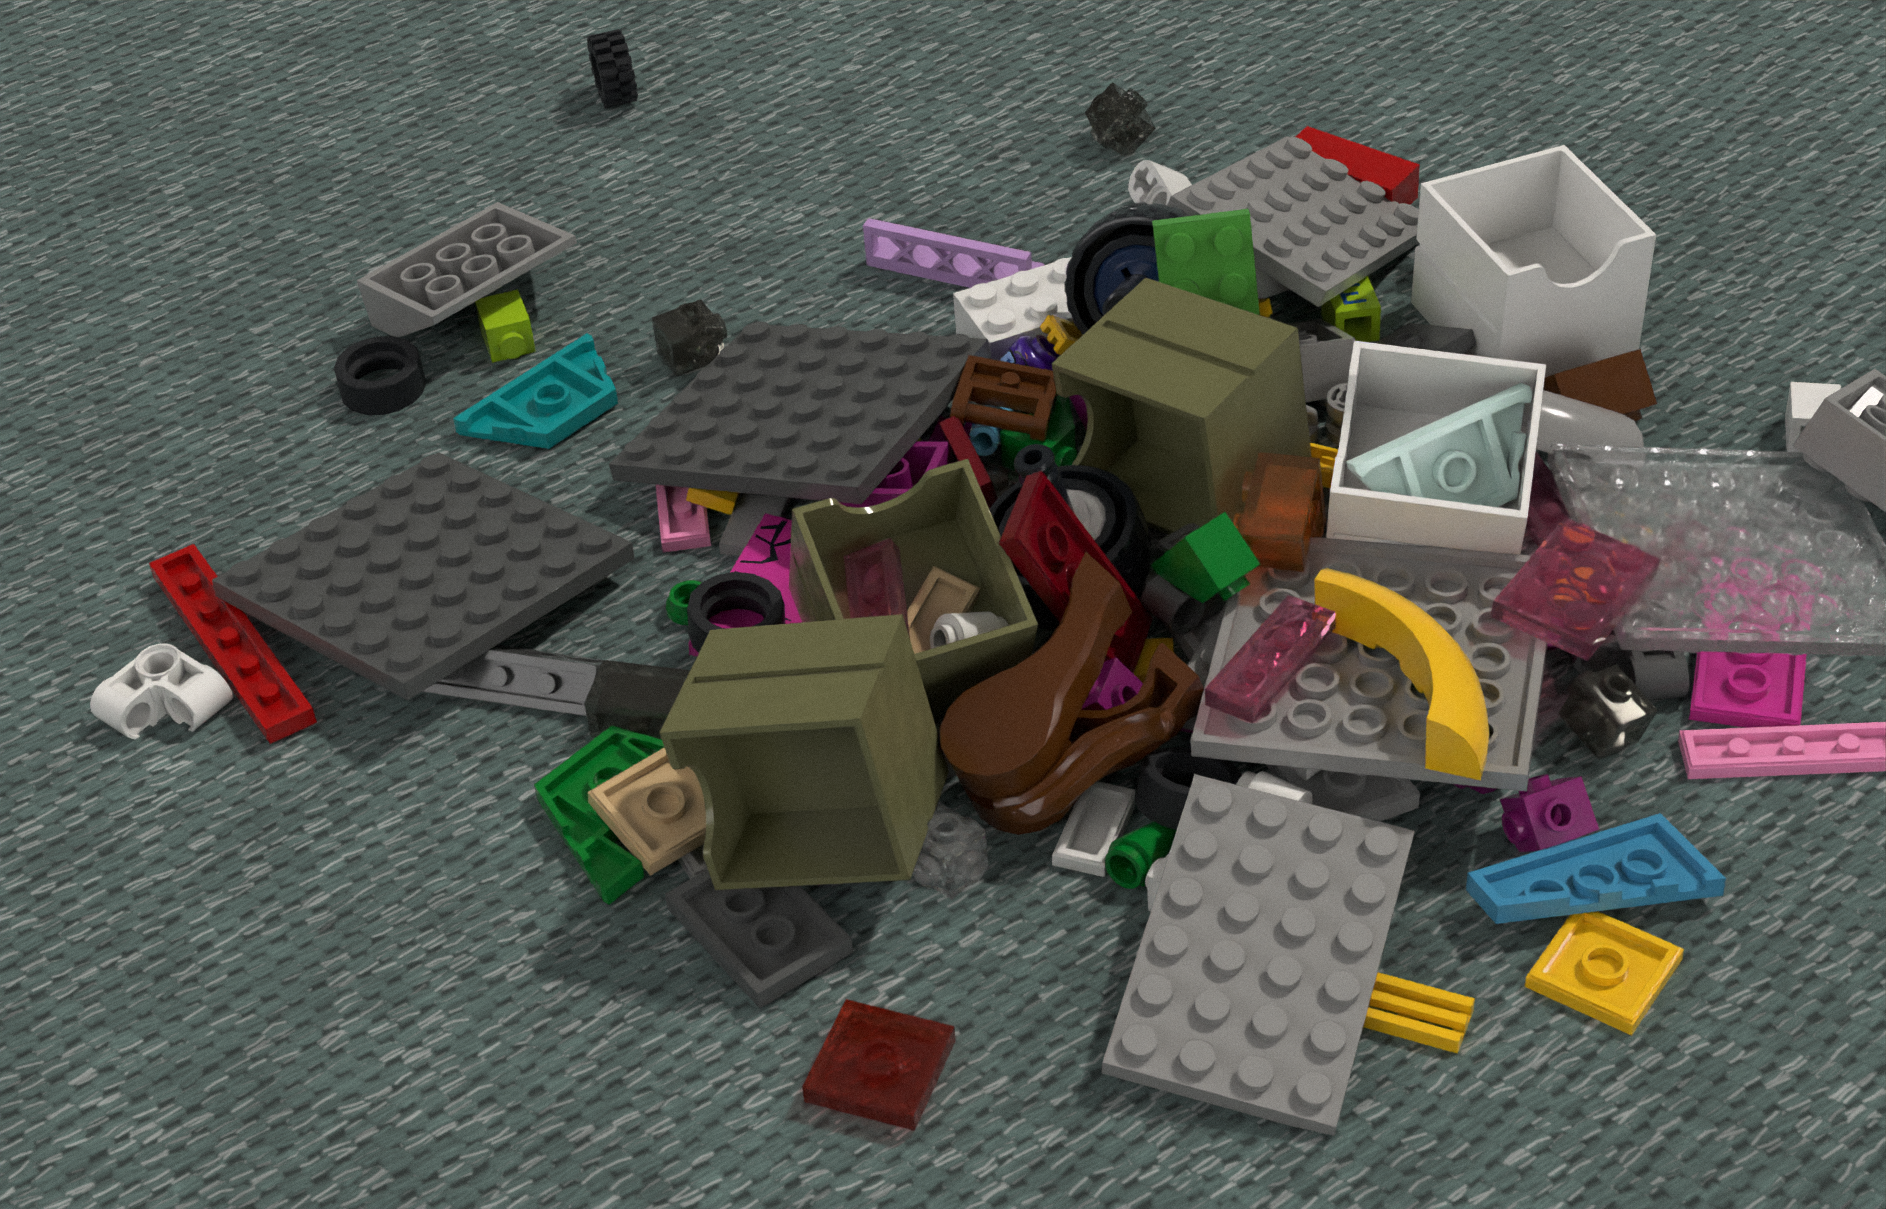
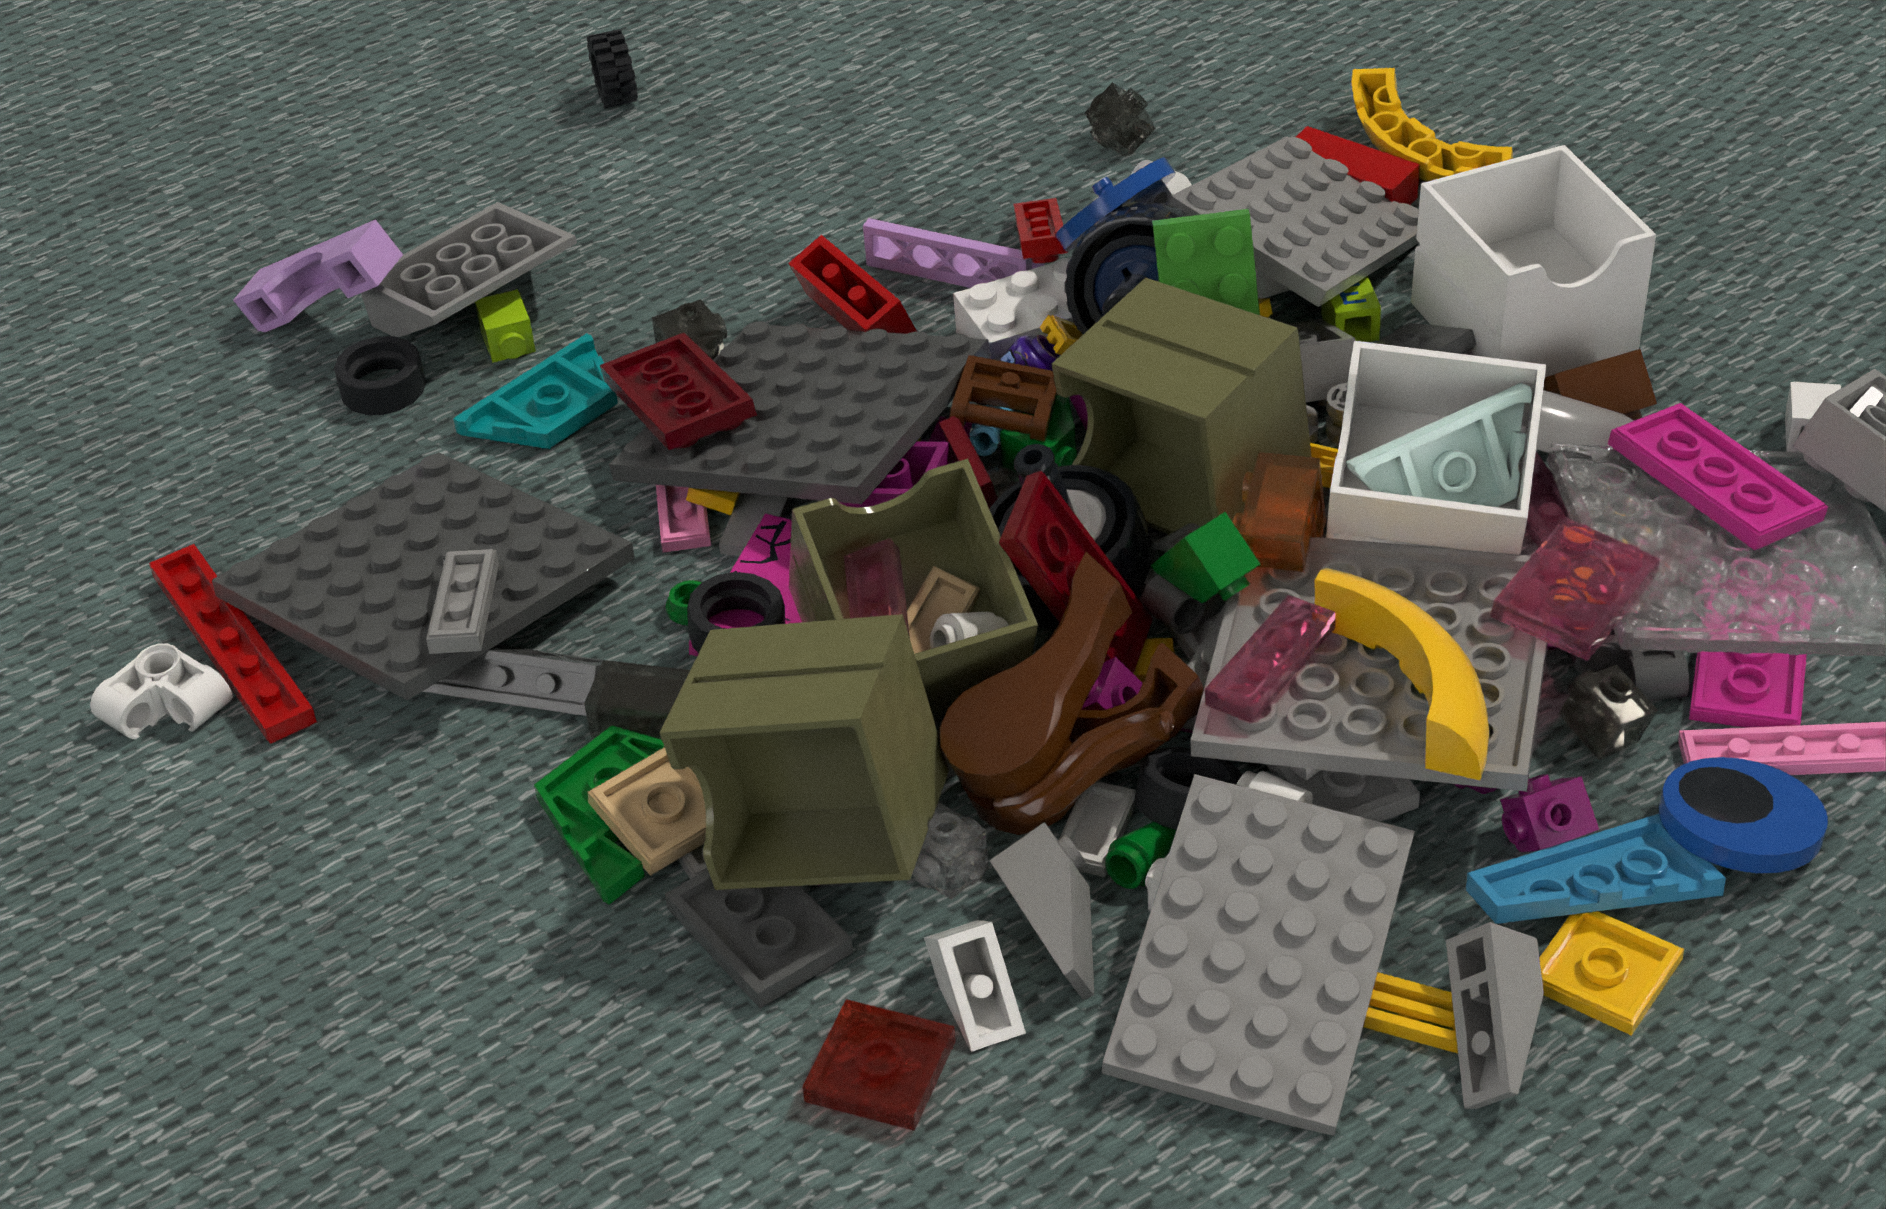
none -> lavender arch [233,219,403,332]
none -> light grey tile [426,549,499,654]
none -> dark red plate [600,332,757,450]
none -> red brick [788,234,918,334]
none -> white slope [924,920,1026,1052]
none -> light grey slope [989,822,1094,1000]
none -> red plate [1013,198,1068,263]
none -> blue piece [1055,157,1176,251]
none -> yellow brick [1352,68,1513,182]
none -> light grey slope [1446,922,1544,1109]
none -> dark pink tile [1607,403,1828,550]
none -> blue piece [1659,757,1828,873]

